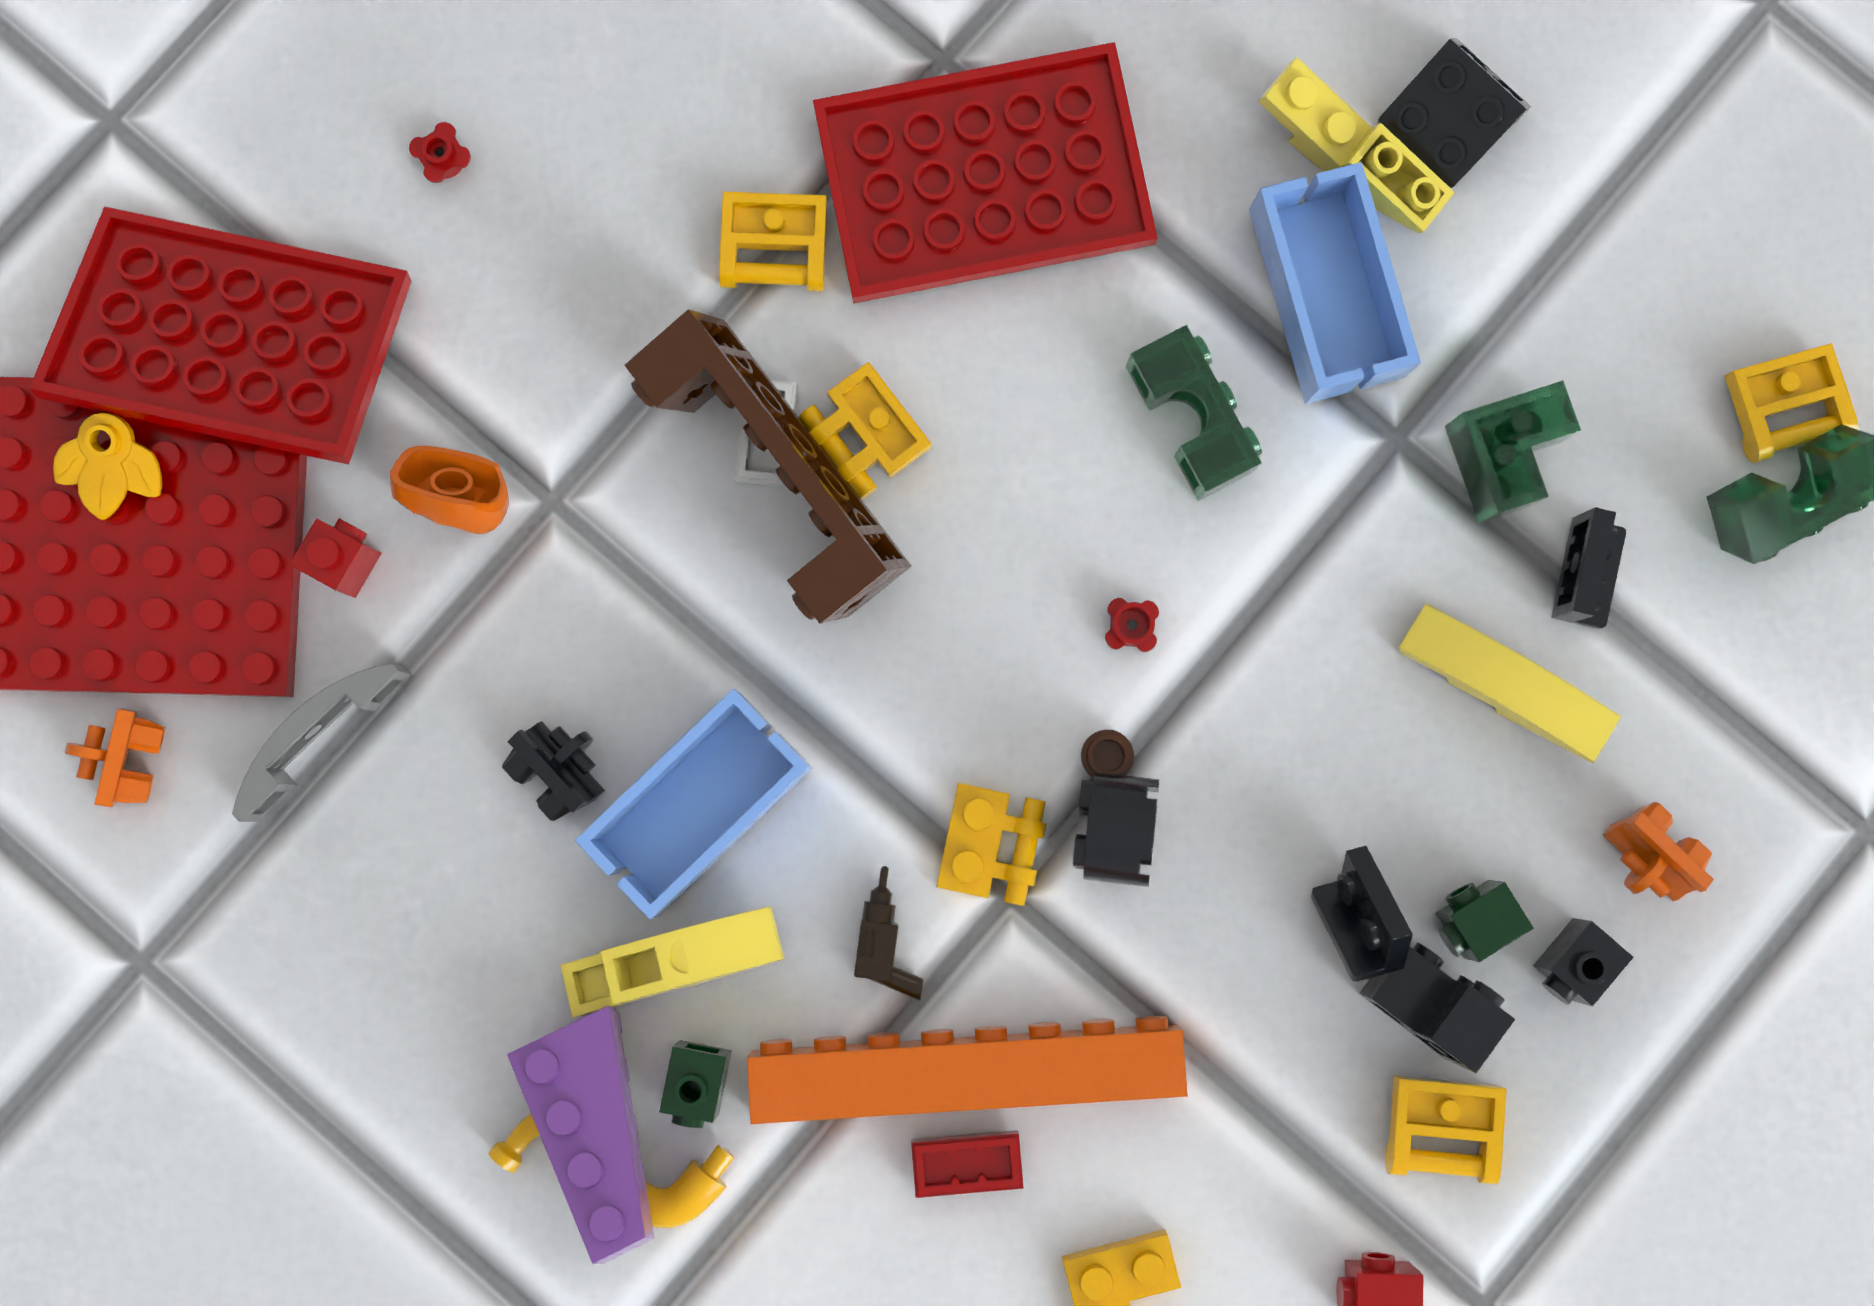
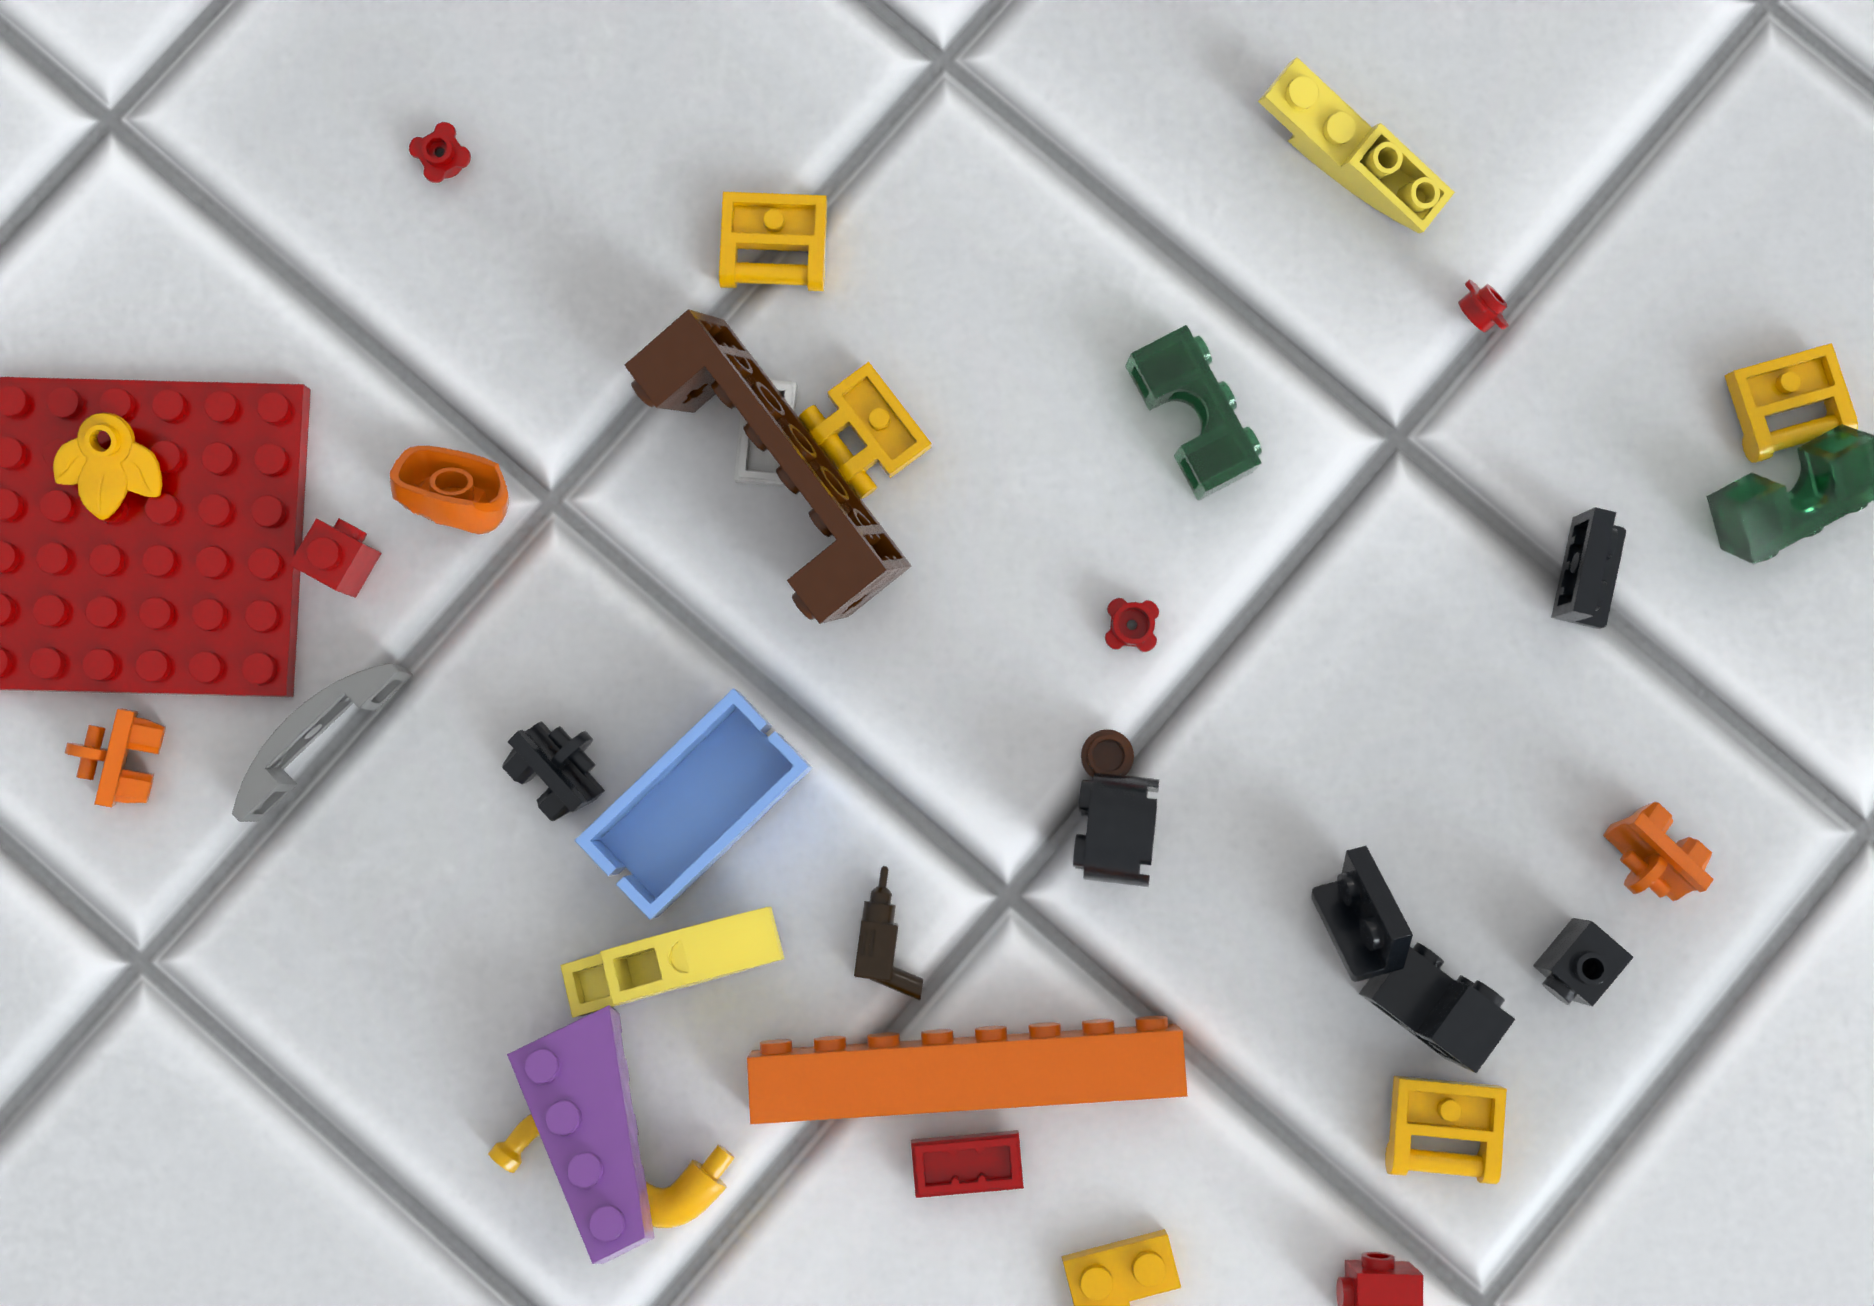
red plate [29,206,412,465] -> none
dark green brick [659,1040,732,1128] -> none
red plate [813,42,1158,304] -> none
yellow plate [936,783,1047,906] -> none
light blue piece [1249,162,1421,404] -> none
black bracket [1378,38,1531,188] -> none
light yellow slope [1399,604,1621,764] -> none
dark green brick [1436,880,1534,963] -> none
clear green brick [1445,380,1581,523] -> none
none -> red plate [1458,279,1509,333]

